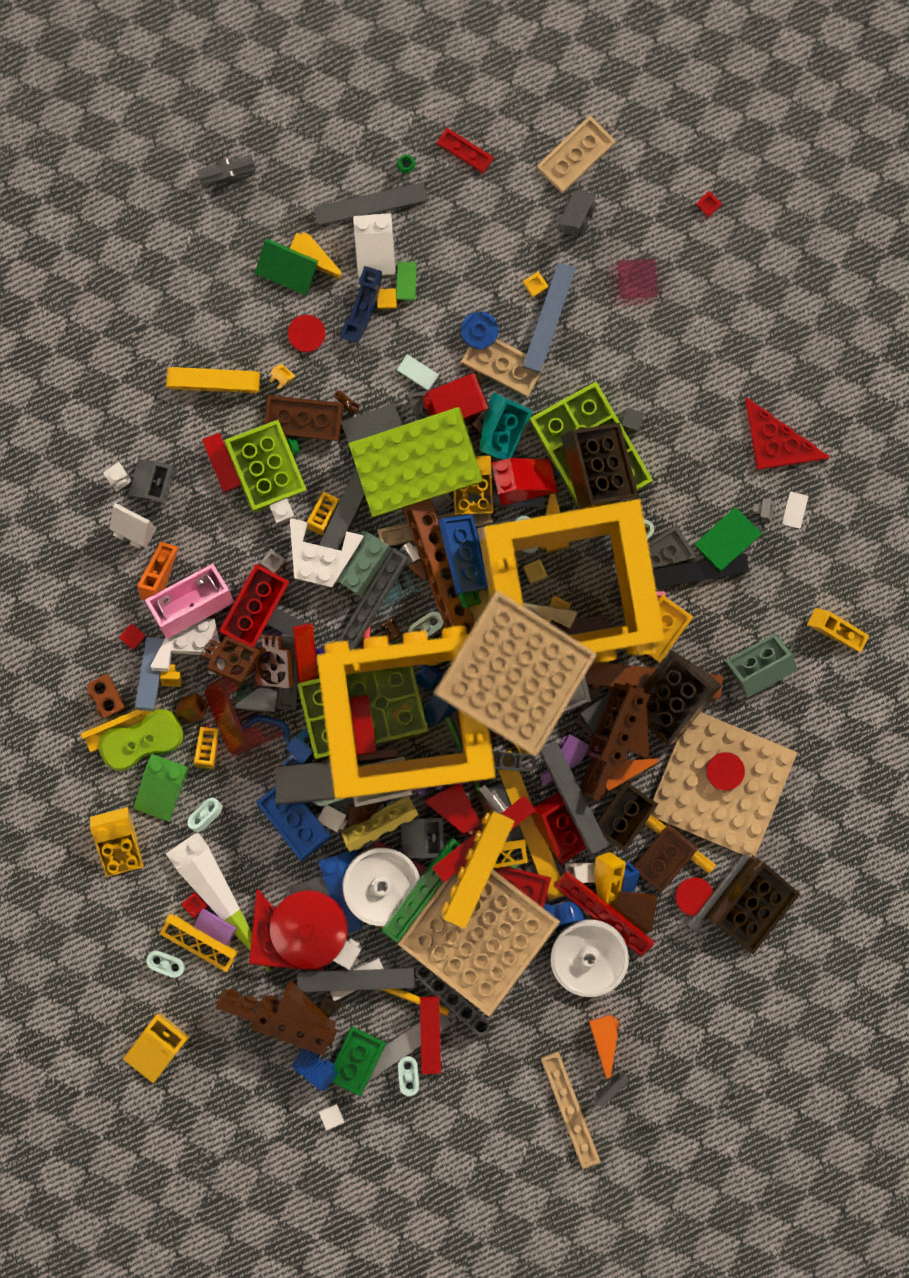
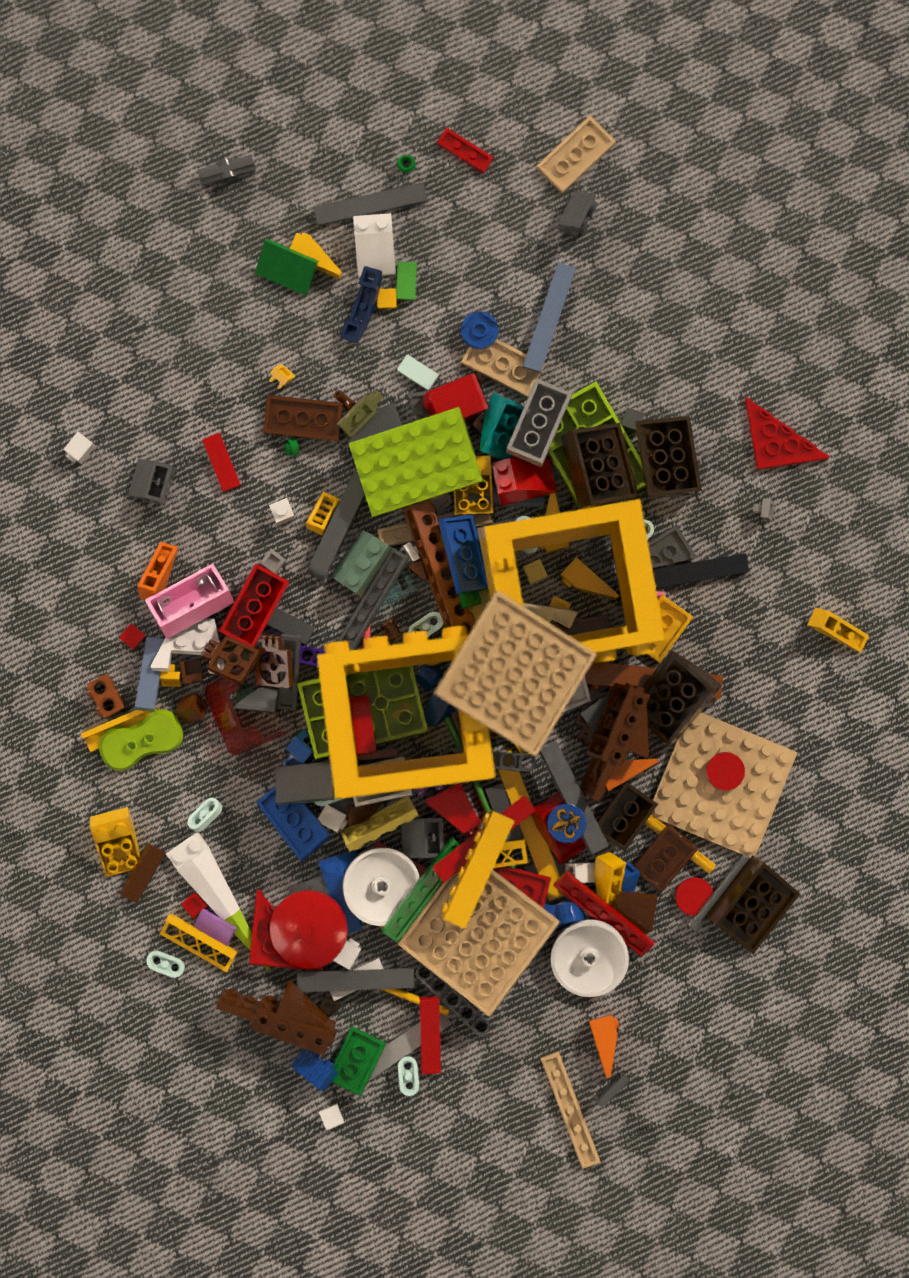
white brick [103,462,132,492] -> none
white slope [110,503,157,549] -> none
yellow slope [123,1013,190,1083] -> none
bright green slope [133,754,190,822] -> none
yellow beam [166,367,260,393] -> none
yellow slope [194,727,219,769] -> none
lime slope [225,420,307,514] -> none
blue animal [239,715,290,744] -> none
red tile [288,315,326,353] -> none
white wing [290,518,364,588] -> none
red tile [293,623,318,683] -> none
light grey hinge [479,785,508,814] -> none
yellow tile [523,271,549,298] -> none
medium lavender slope [540,734,589,786] -> none
clear pink tile [617,259,658,299] -> none
green tile [694,507,762,573] -> none
red tile [695,191,722,218] -> none
sand green slope [725,633,798,698] -> none
white sticker [782,492,808,529] -> none
none -> white brick [64,432,95,464]
none -> reddish brown tile [119,843,166,903]
none -> reddish brown panel [180,659,205,685]
none -> olive hinge [337,390,384,438]
none -> light grey brick [506,379,572,468]
none -> blue tile [547,803,587,843]
none -> yellow slope [560,557,619,600]
none -> dark brown slope [635,416,702,497]

